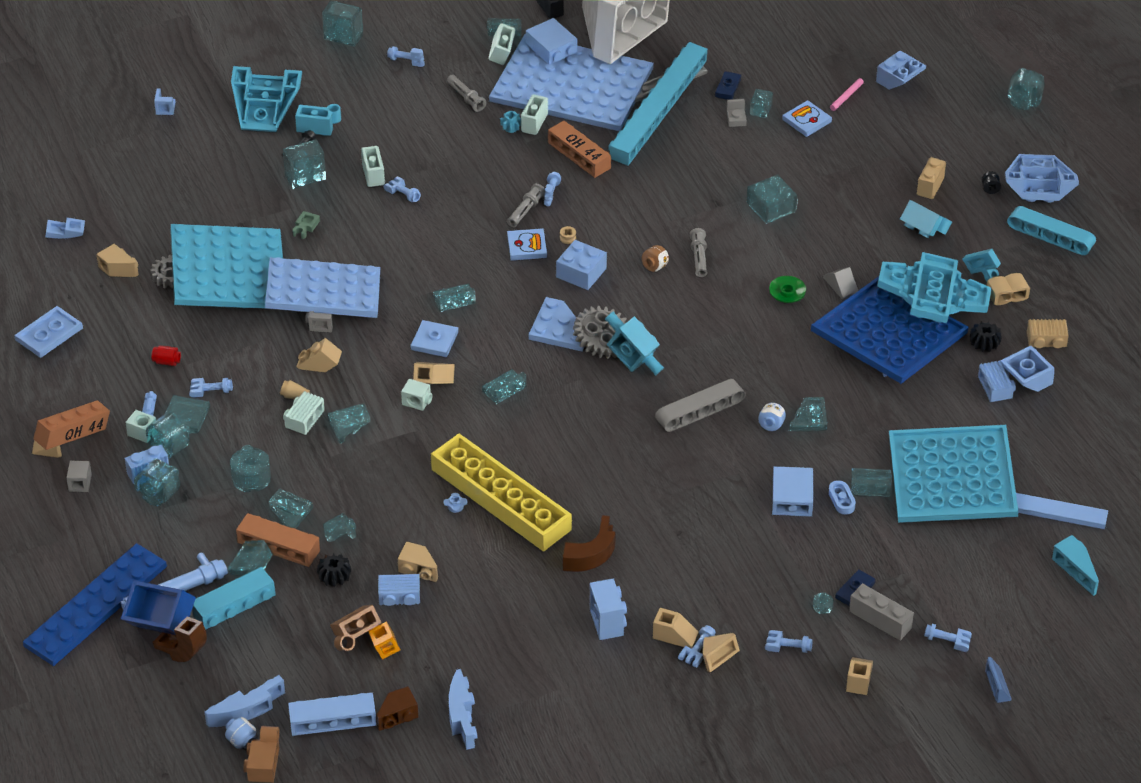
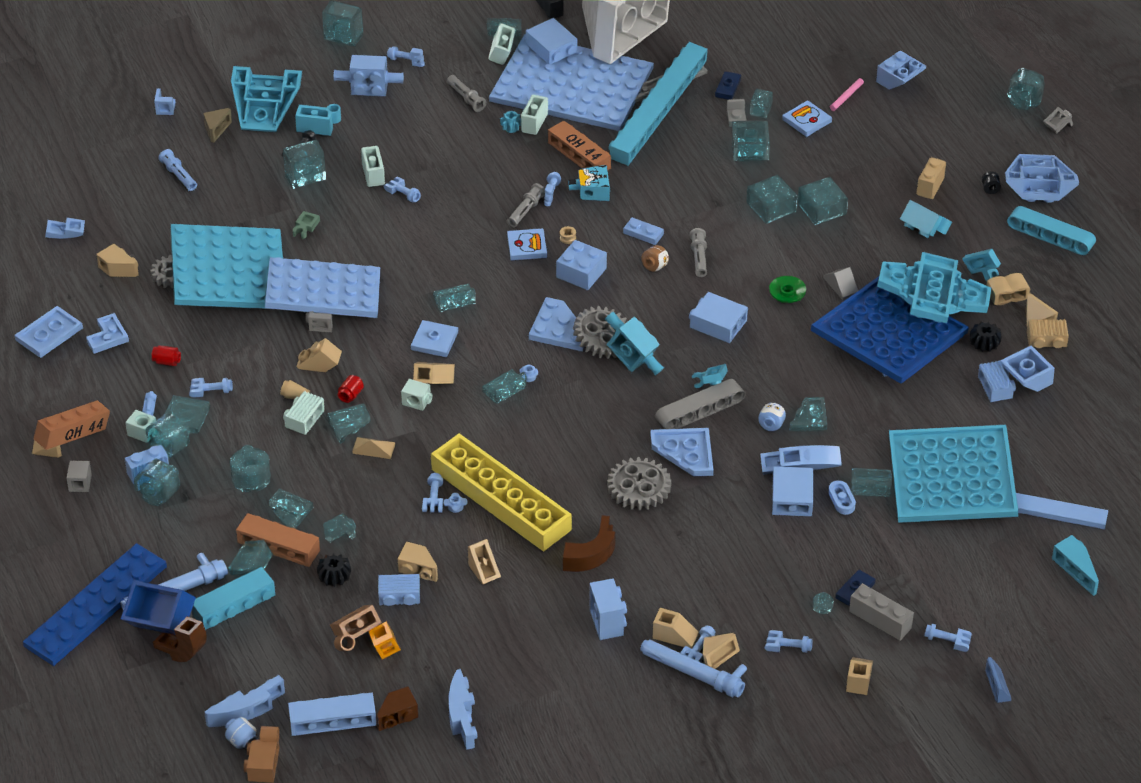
none -> light blue plate [86,313,129,354]
none -> light blue pin [158,149,197,191]
none -> dark tan slope [203,108,232,143]
none -> light blue brick [334,55,404,96]
none -> red brick [337,375,364,403]
none -> tan slope [353,437,395,459]
none -> light blue hinge [422,473,443,513]
none -> tan slope [468,539,501,584]
none -> light blue plate [520,365,538,382]
none -> medium azure torso [568,165,610,201]
none -> light grey gear [607,457,671,510]
none -> light blue plate [623,218,664,245]
none -> light blue cylinder [640,640,747,698]
none -> light blue plate [650,428,713,476]
none -> light blue brick [689,292,748,343]
none -> medium azure plate [692,364,728,388]
none -> clear light blue brick [731,121,770,161]
none -> light blue slope [760,445,842,475]
none -> clear light blue brick [798,177,848,225]
none -> tan slope [1026,293,1058,326]
none -> light grey bracket [1043,107,1073,134]

